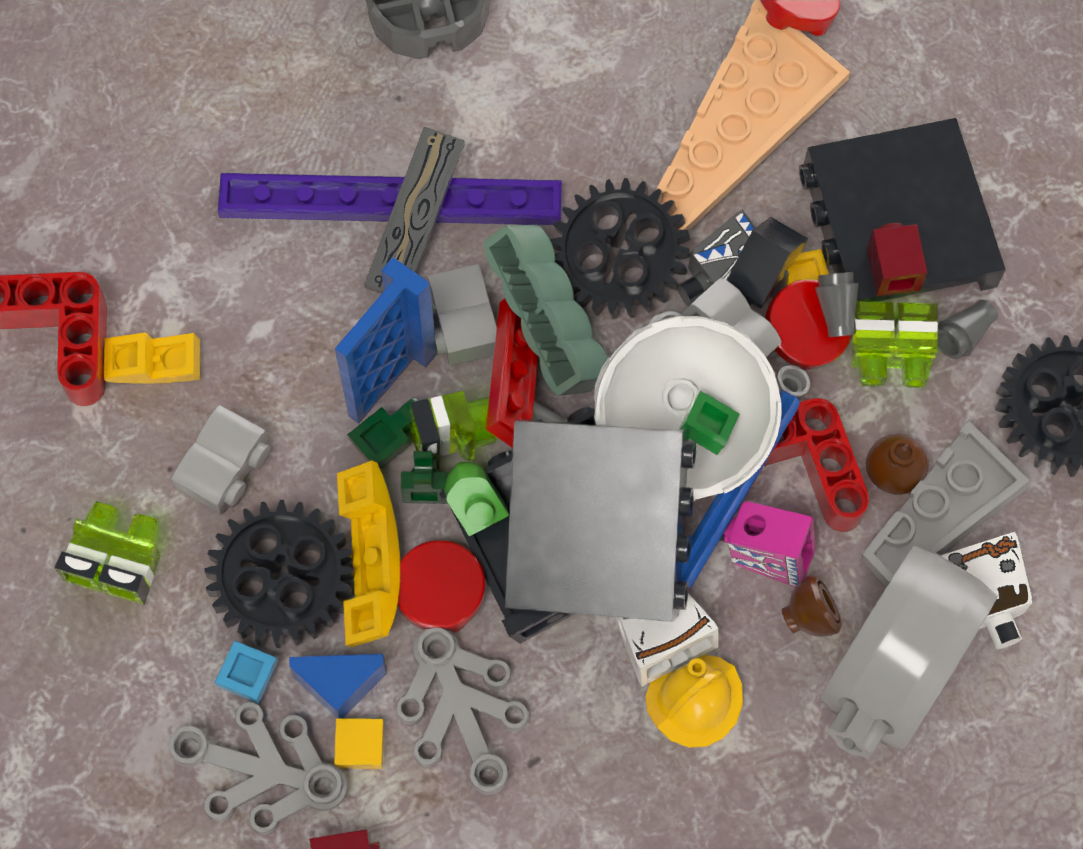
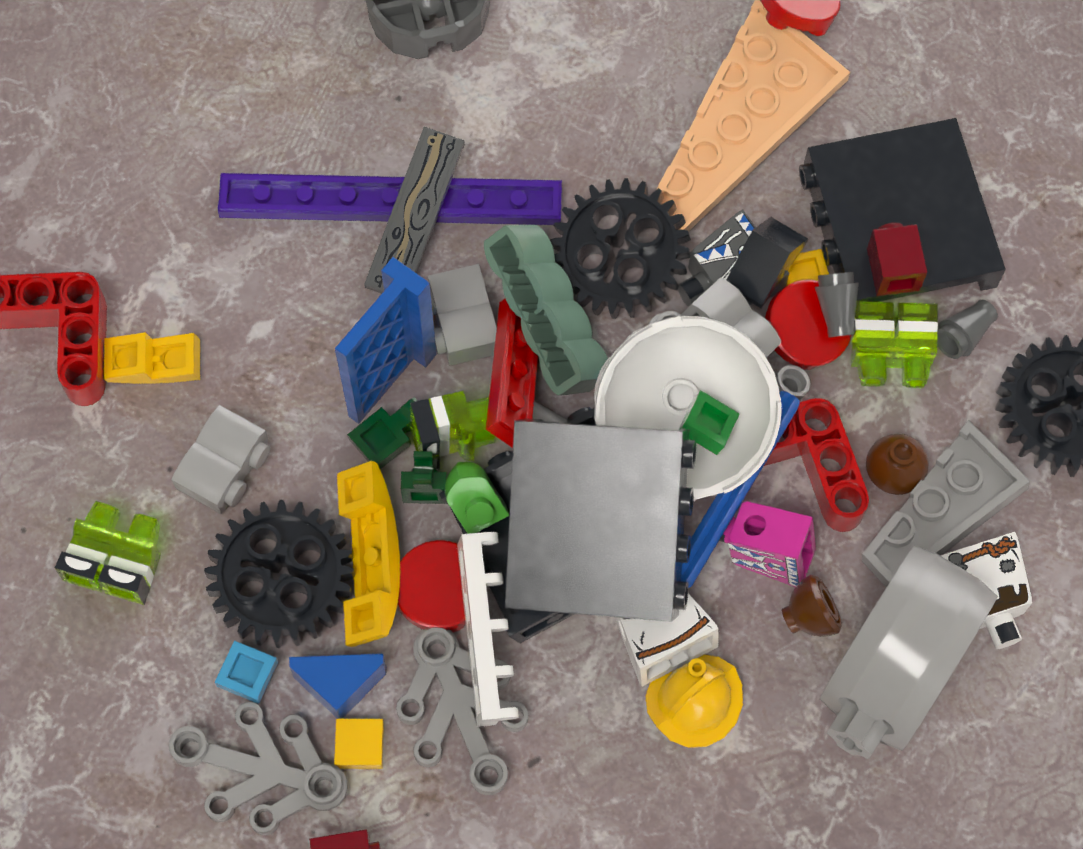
none -> white hinge [457,532,519,727]

